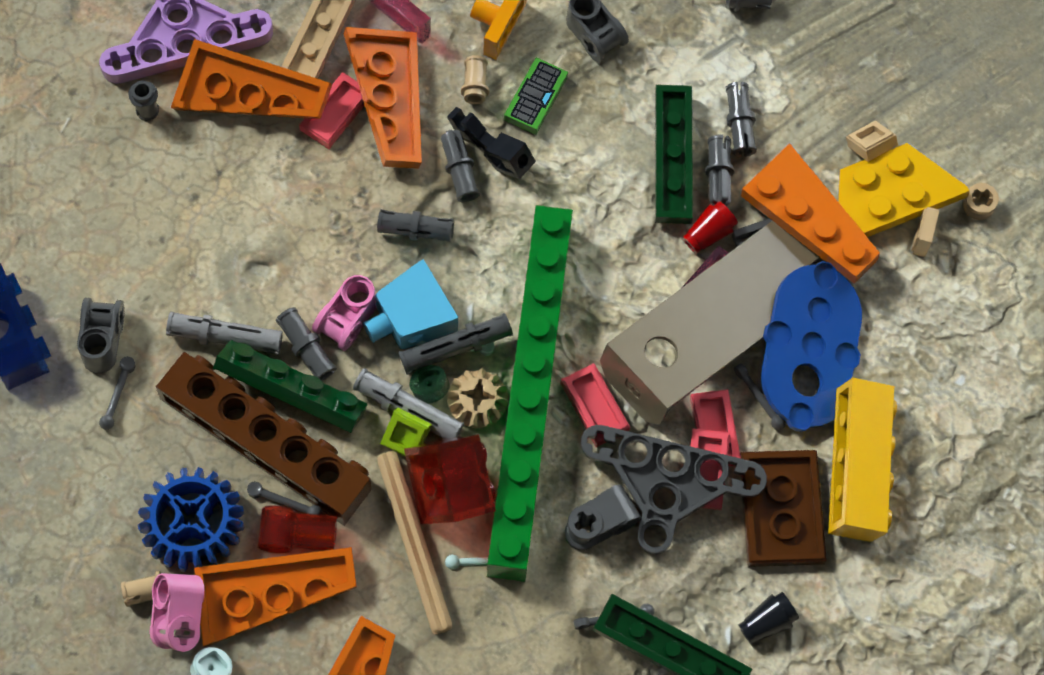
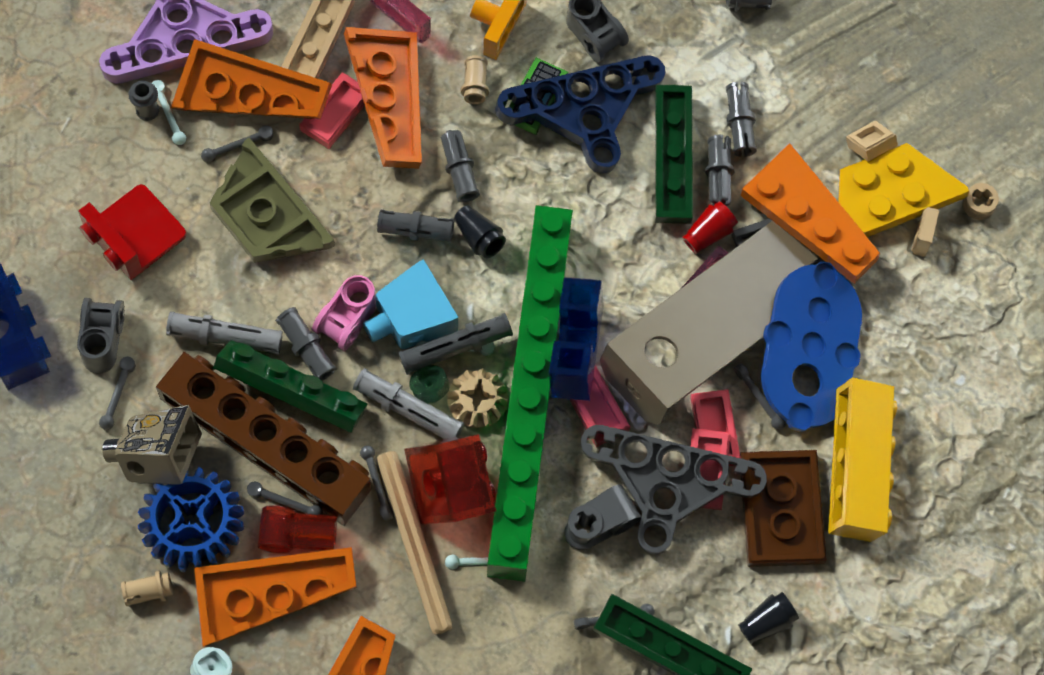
bright pink piece [149,573,204,652] -> none
lime tile [380,407,432,461] -> none
black piece [447,107,536,179] -> none
none -> red bracket [78,184,186,280]
none -> dark tan torso [102,405,202,484]
none -> light aqua hinge [152,80,186,146]
none -> dark grey hinge [201,125,273,163]
none -> olive wing [210,137,335,263]
none -> dark grey hinge [360,445,394,521]
none -> black cone [454,205,506,259]
none -> dark blue beam [495,55,666,174]
none -> clear blue arch [549,277,604,401]

